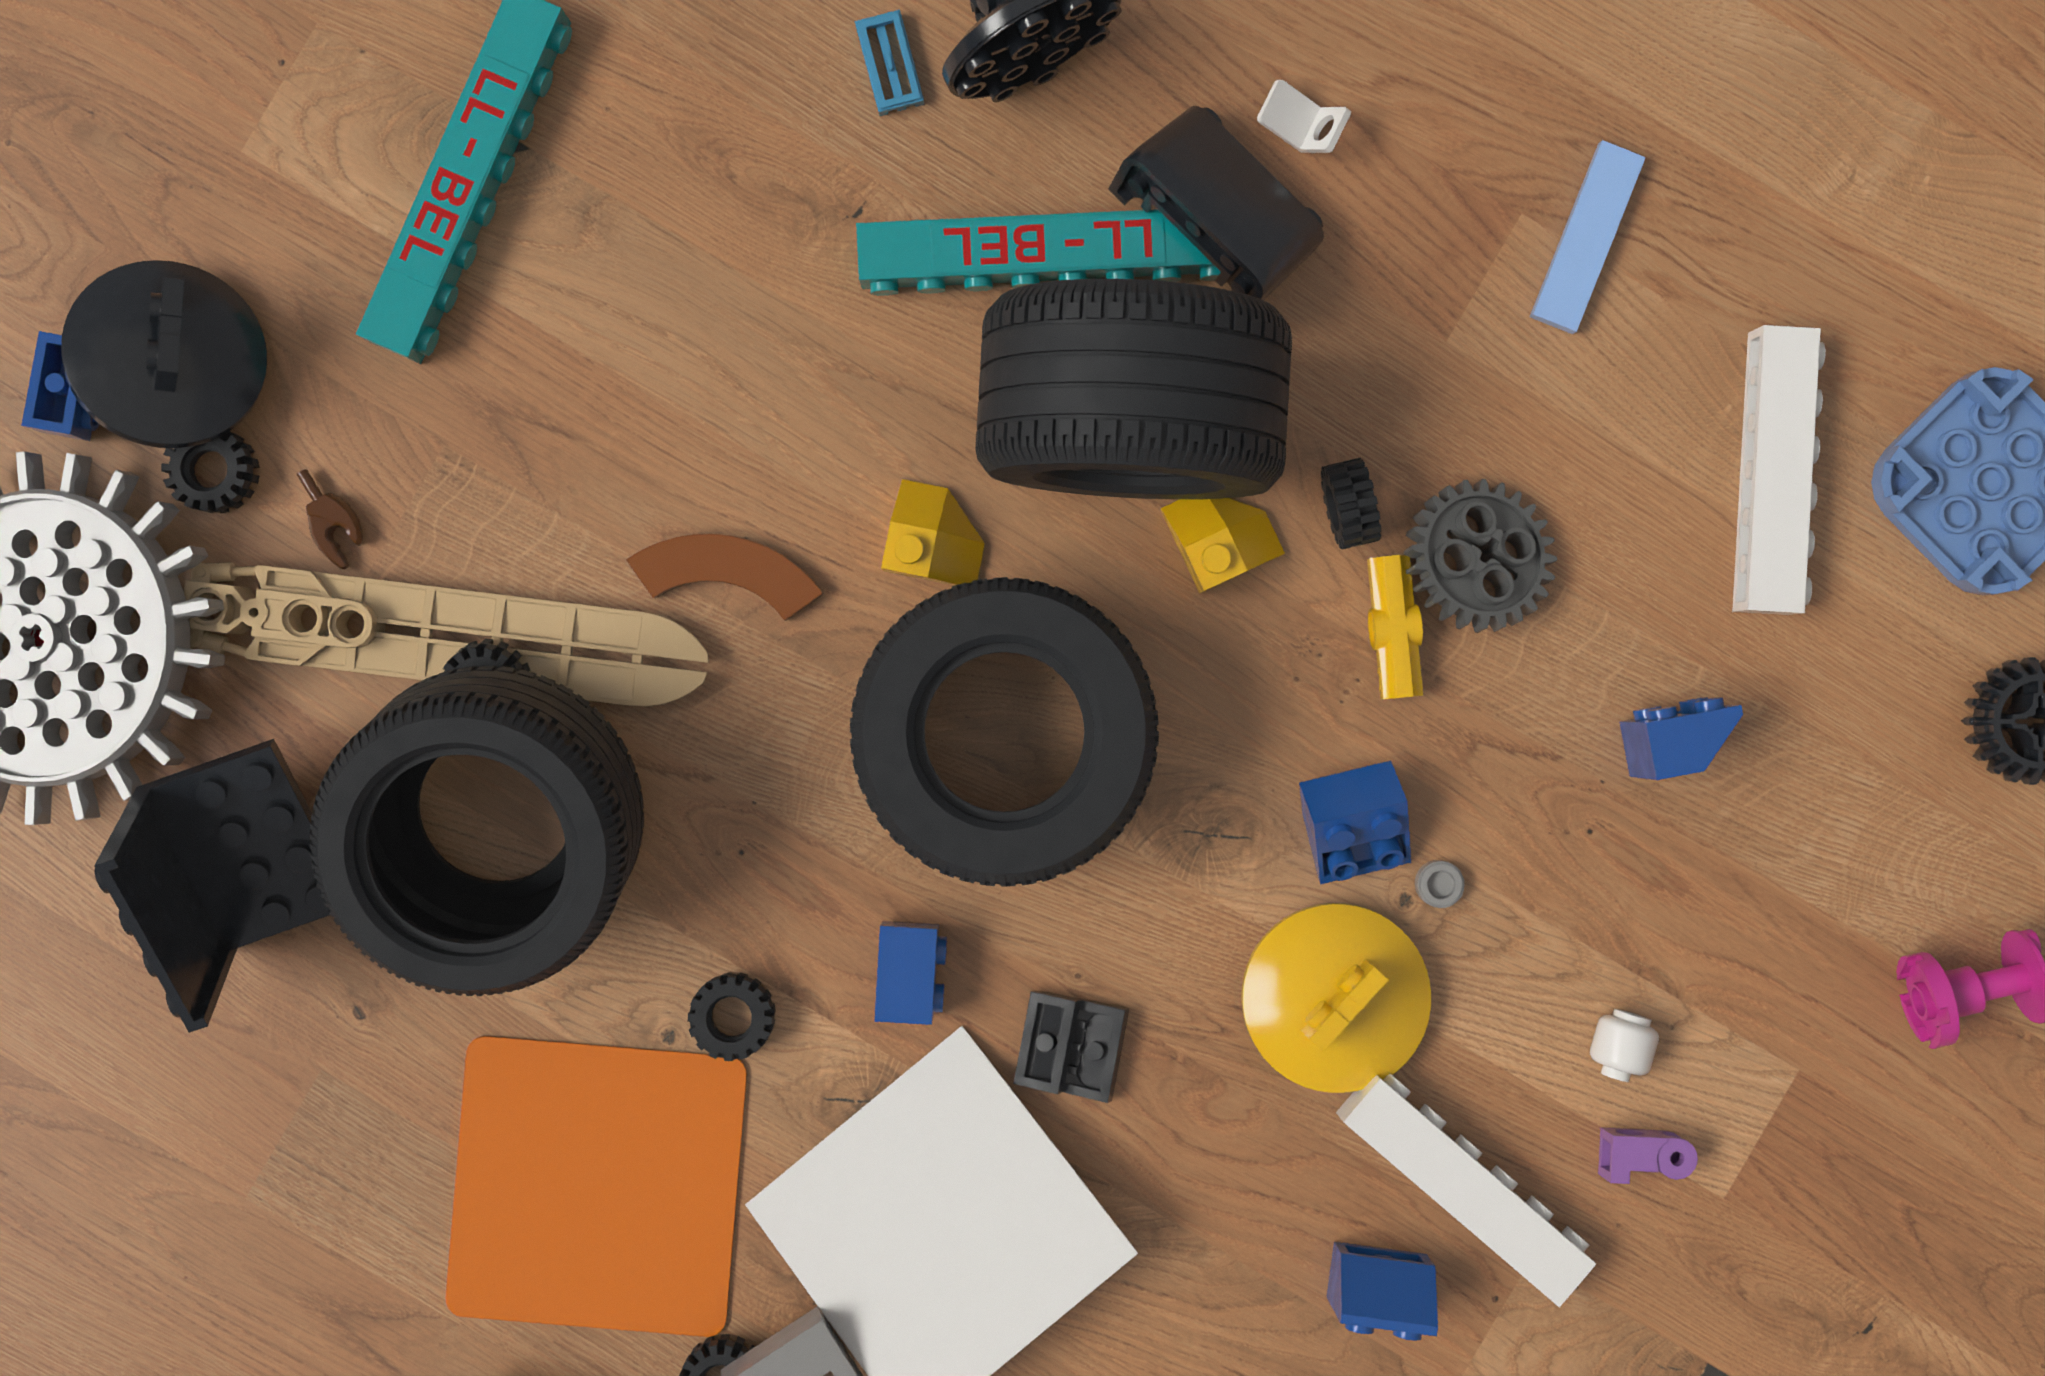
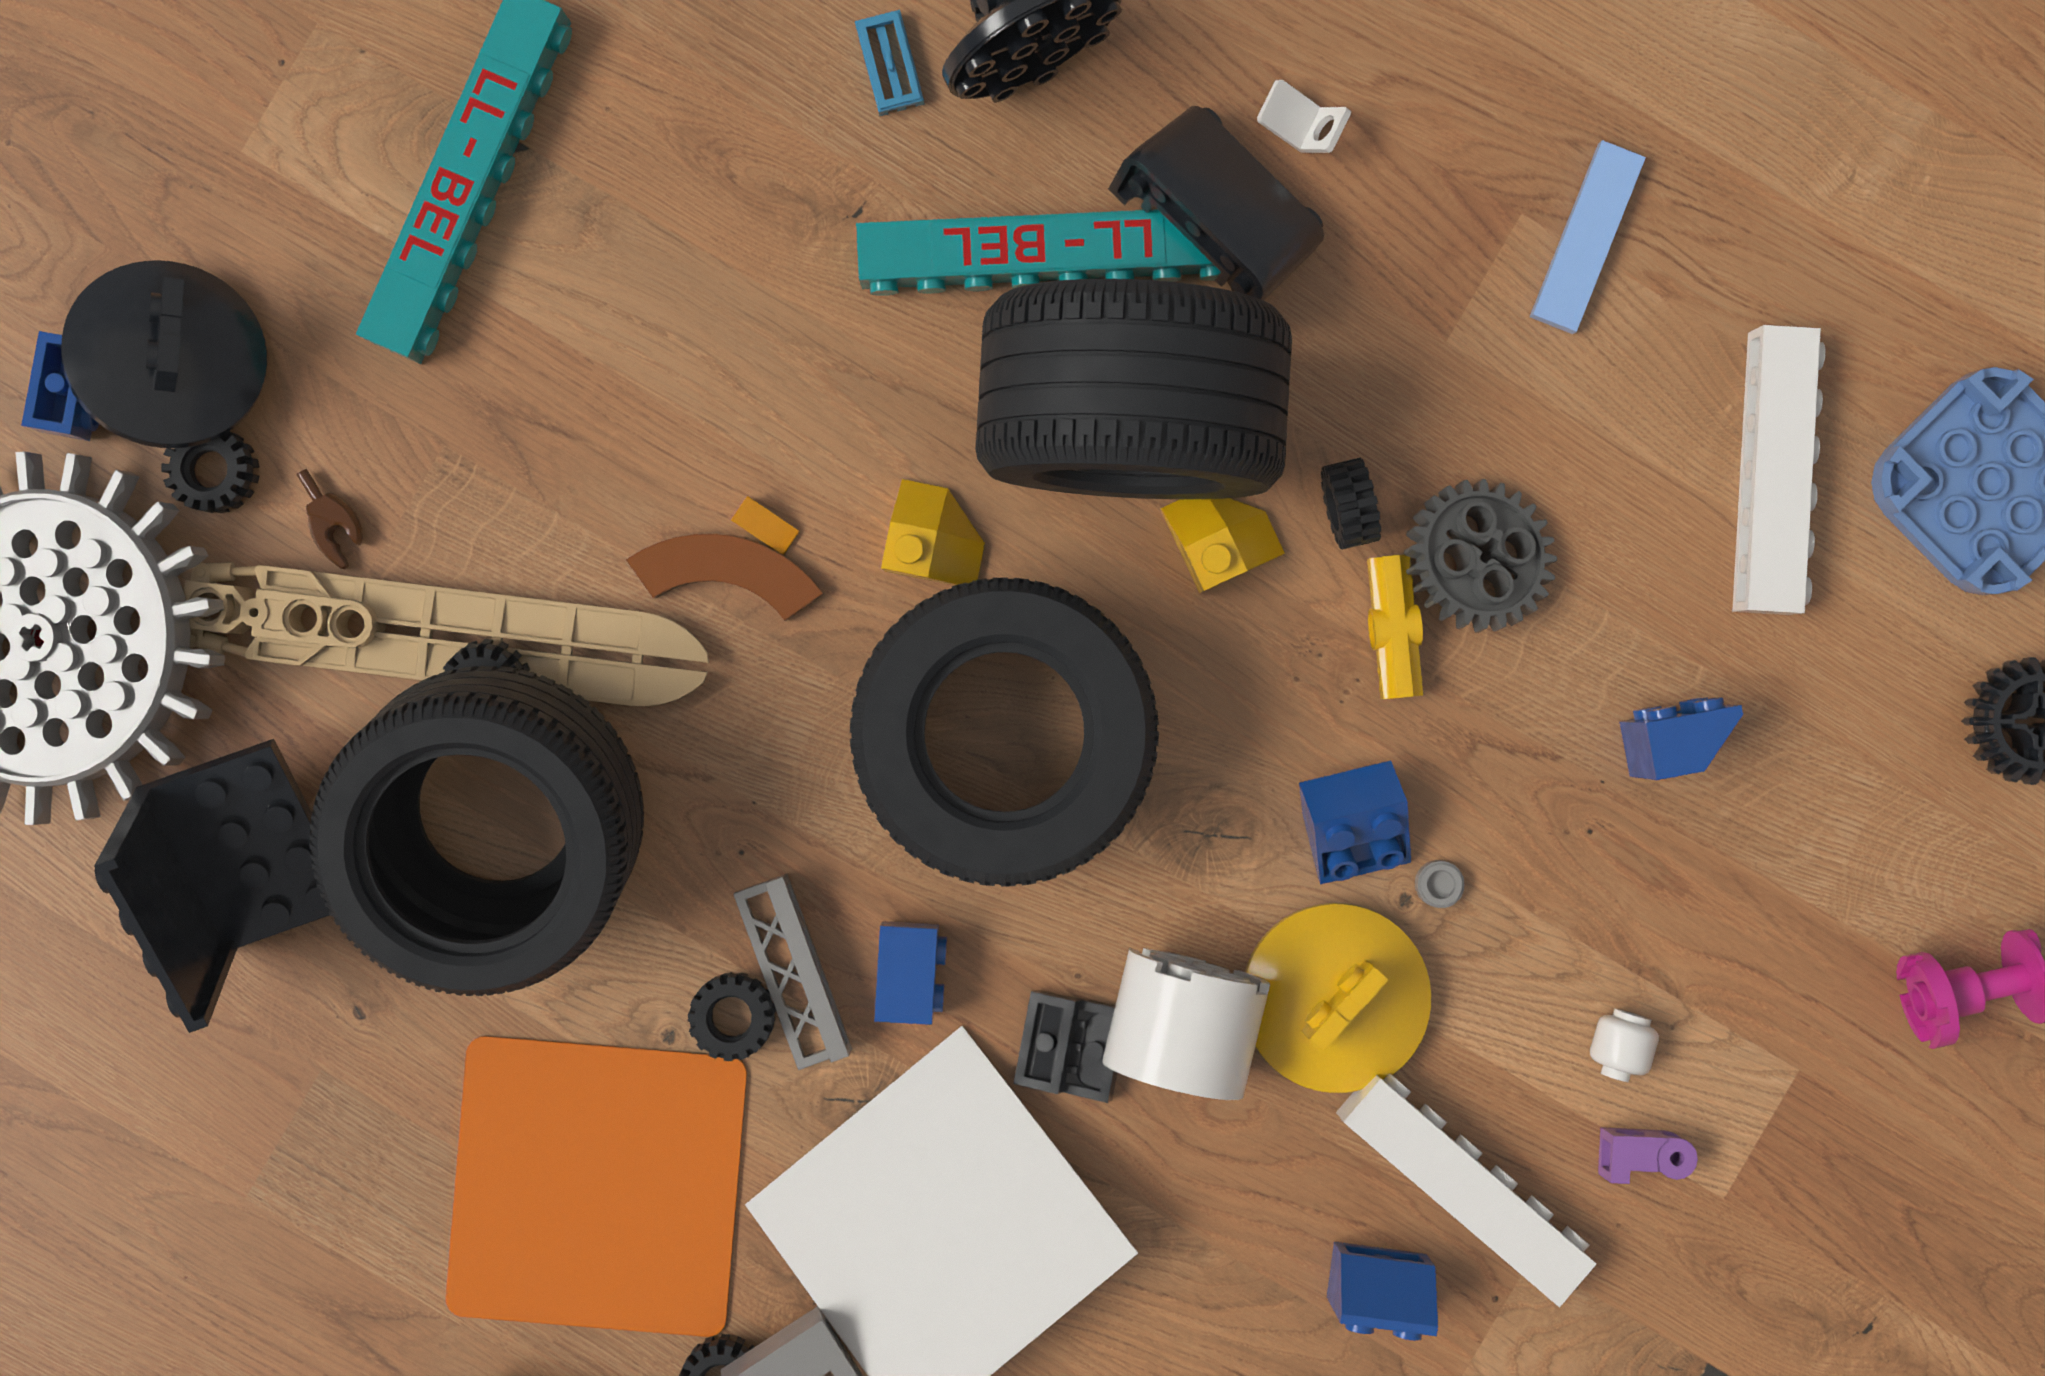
none -> light orange piece [731,496,800,556]
none -> light grey fence [733,873,852,1070]
none -> white brick [1102,948,1270,1100]

